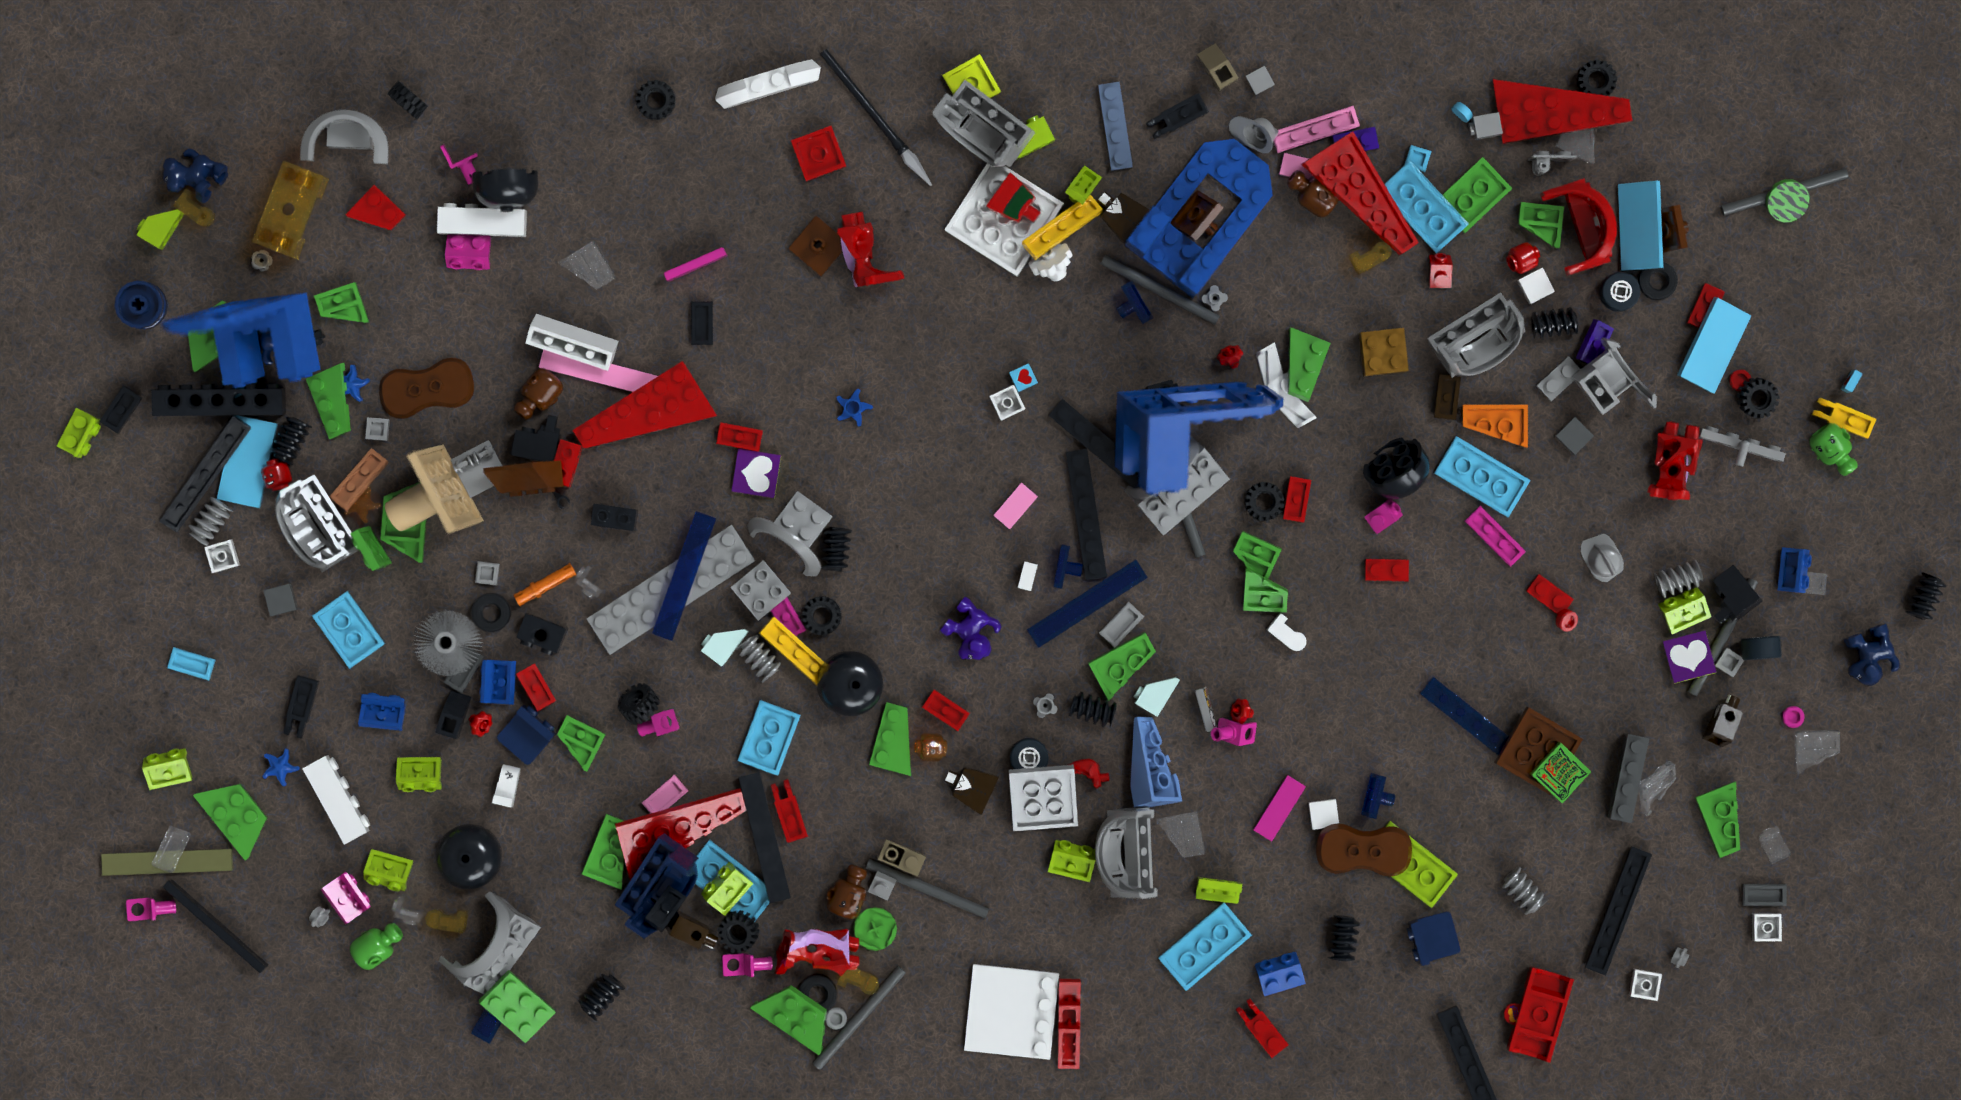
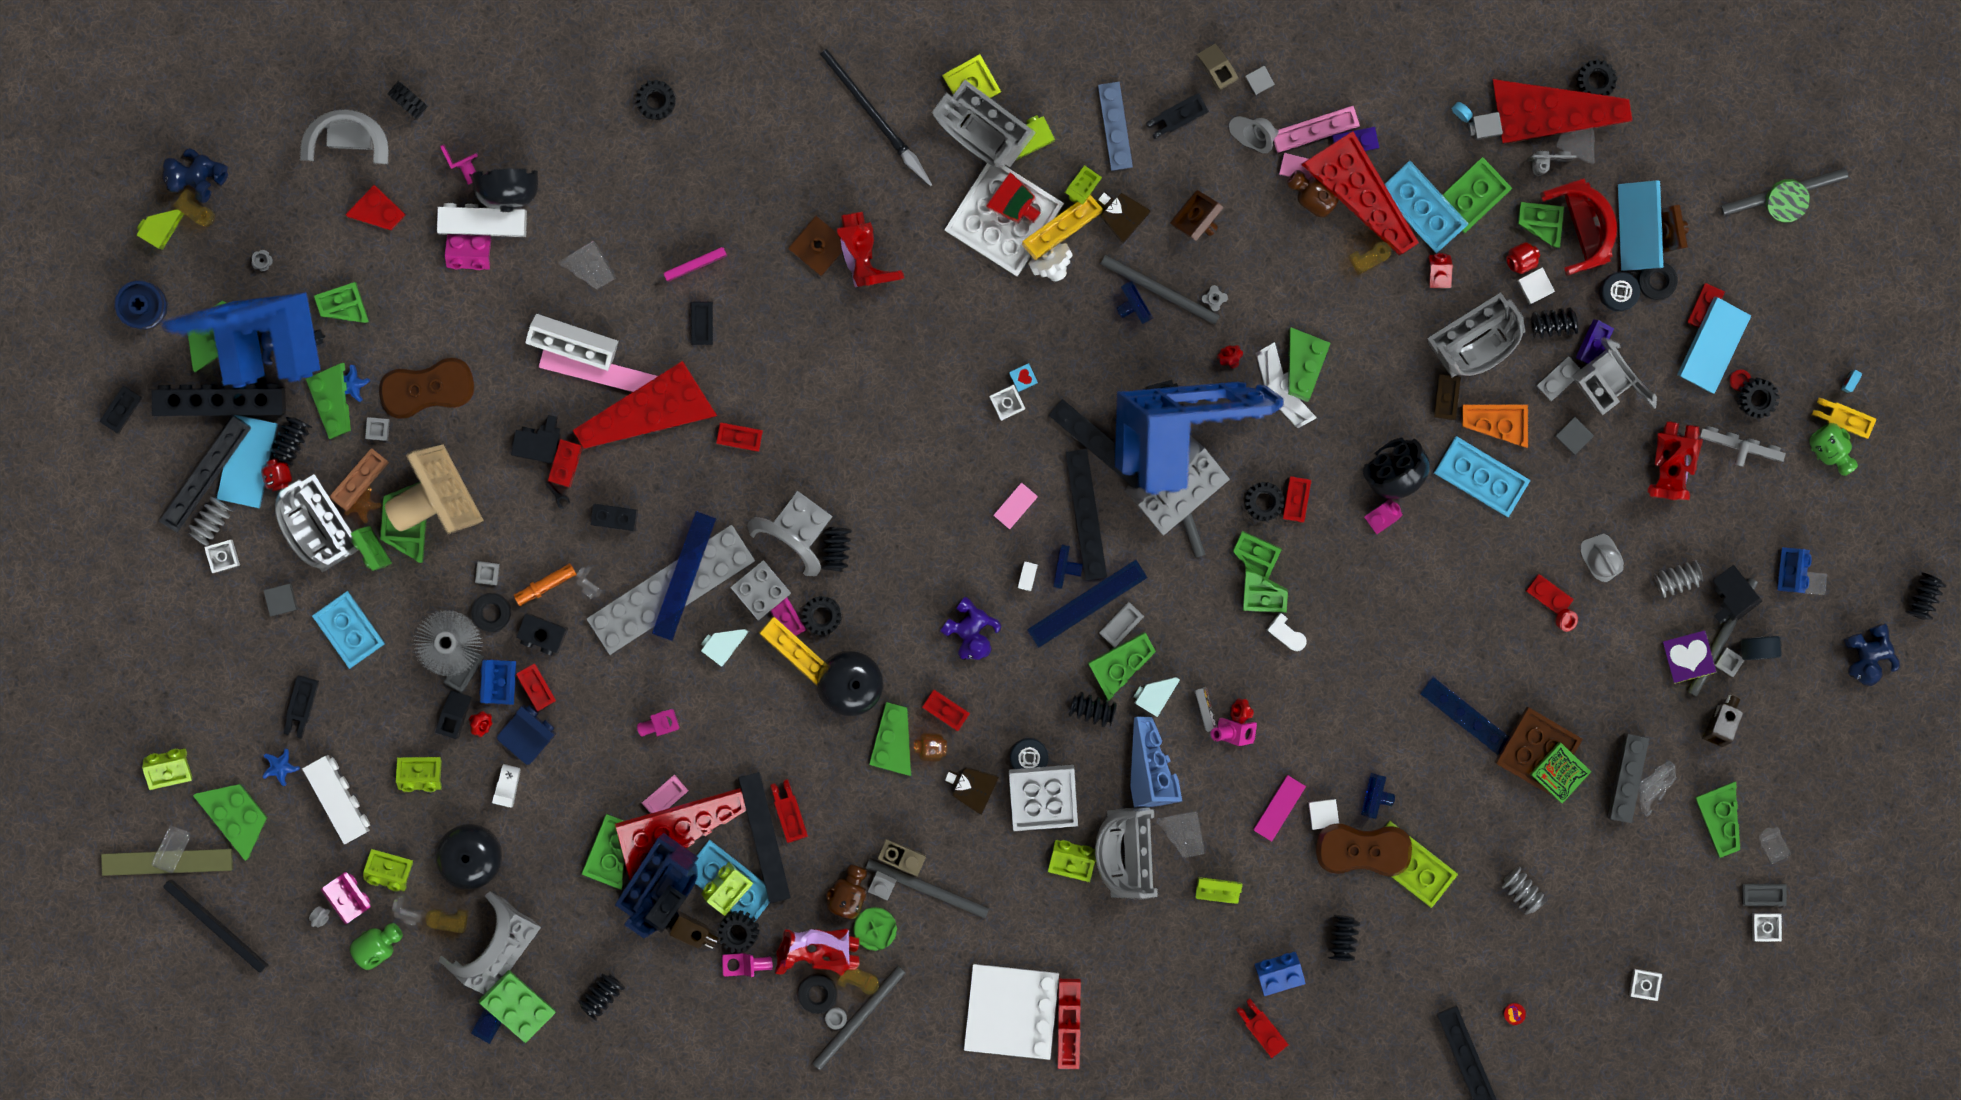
lime bracket [57,408,101,458] -> none
dark pink bracket [126,897,176,921] -> none
medium azure tile [167,647,216,680] -> none
clear yellow plate [252,161,329,260] -> none
blue bracket [358,693,406,731] -> none
light grey hinge [451,440,502,498] -> none
reddish brown slope [483,461,564,497] -> none
reddish brown piece [514,368,563,420] -> none
bright green wing [557,715,606,772] -> none
black tyre [617,683,660,725] -> none
white brick [715,59,821,109] -> none
dark purple tile [732,449,781,498] -> none
light grey piece [735,635,781,683] -> none
medium azure tile [737,700,801,776] -> none
bright green wing [751,985,827,1055] -> none
red plate [791,126,847,182] -> none
blue animal [837,389,873,426] -> none
light grey plate [1033,693,1058,718] -> none
red animal [1068,759,1110,789] -> none
blue bracket [1125,139,1273,298] -> none
medium azure tile [1158,902,1252,991] -> none
pearl gold brick [1359,328,1409,377] -> none
red plate [1365,559,1409,581] -> none
medium azure tile [1404,145,1431,172] -> none
dark blue bracket [1406,911,1461,966] -> none
dark pink tile [1465,506,1526,567] -> none
red piece [1506,966,1574,1063] -> none
black plate [1585,846,1652,976] -> none
lime bracket [1658,588,1711,634] -> none
light grey plate [1671,947,1689,969] -> none
dark pink tile [1782,706,1805,728] -> none
clear wing [1795,730,1840,774] -> none

